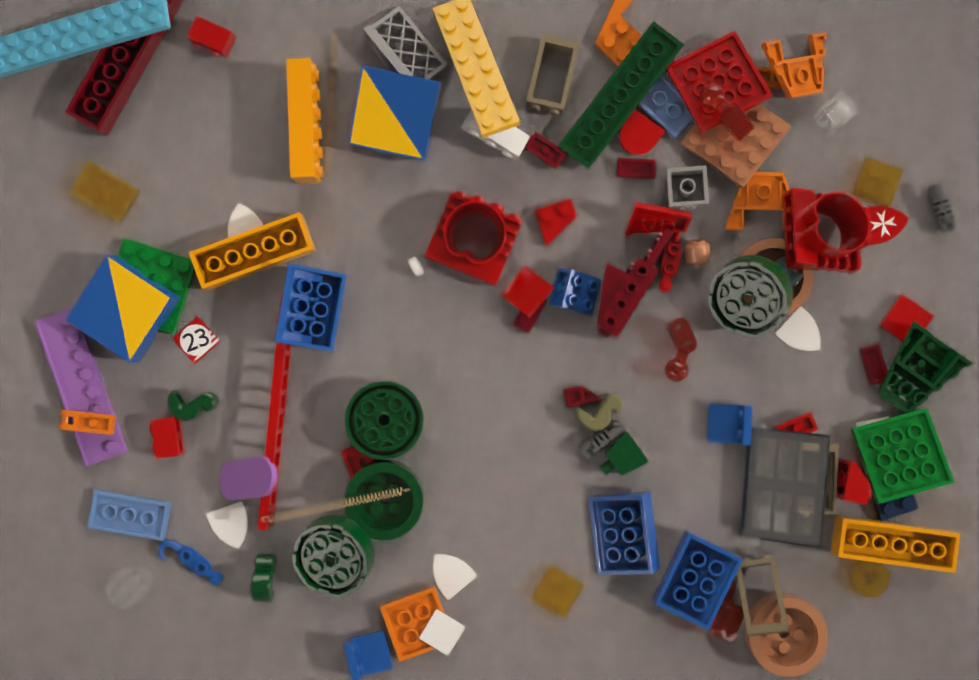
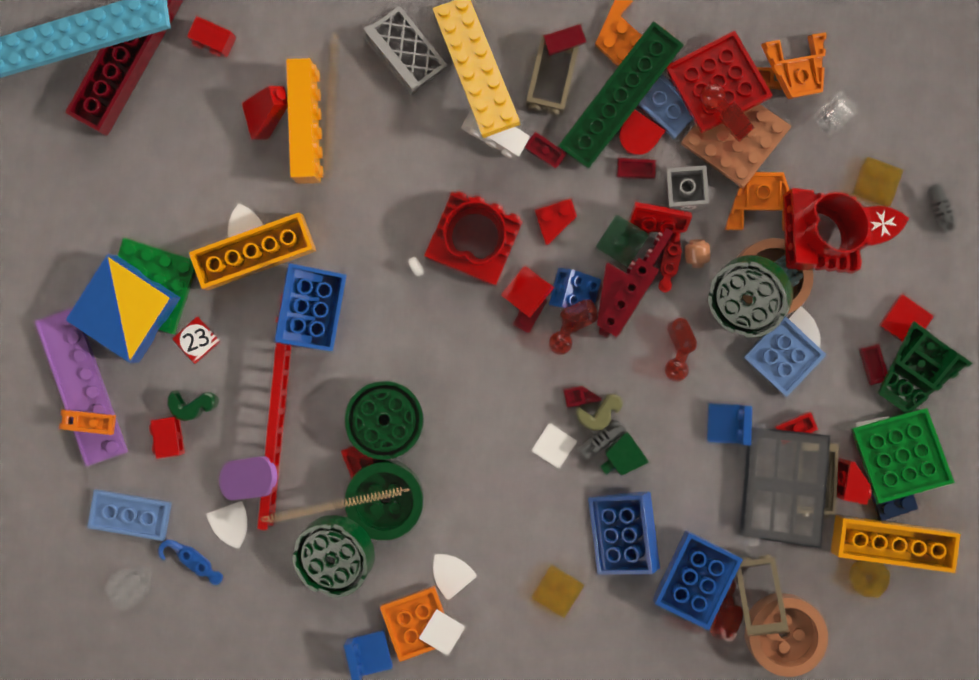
clear yellow plate [69,160,141,223] -> none
dark green animal [250,553,277,603] -> none
tile [348,65,442,161] -> none
none -> red slope [241,86,288,140]
none -> white sticker [531,423,577,469]
none -> dark red tile [543,23,587,56]
none -> clear red beam [548,299,598,355]
none -> clear green tile [596,214,650,267]
none -> medium blue plate [743,316,827,397]

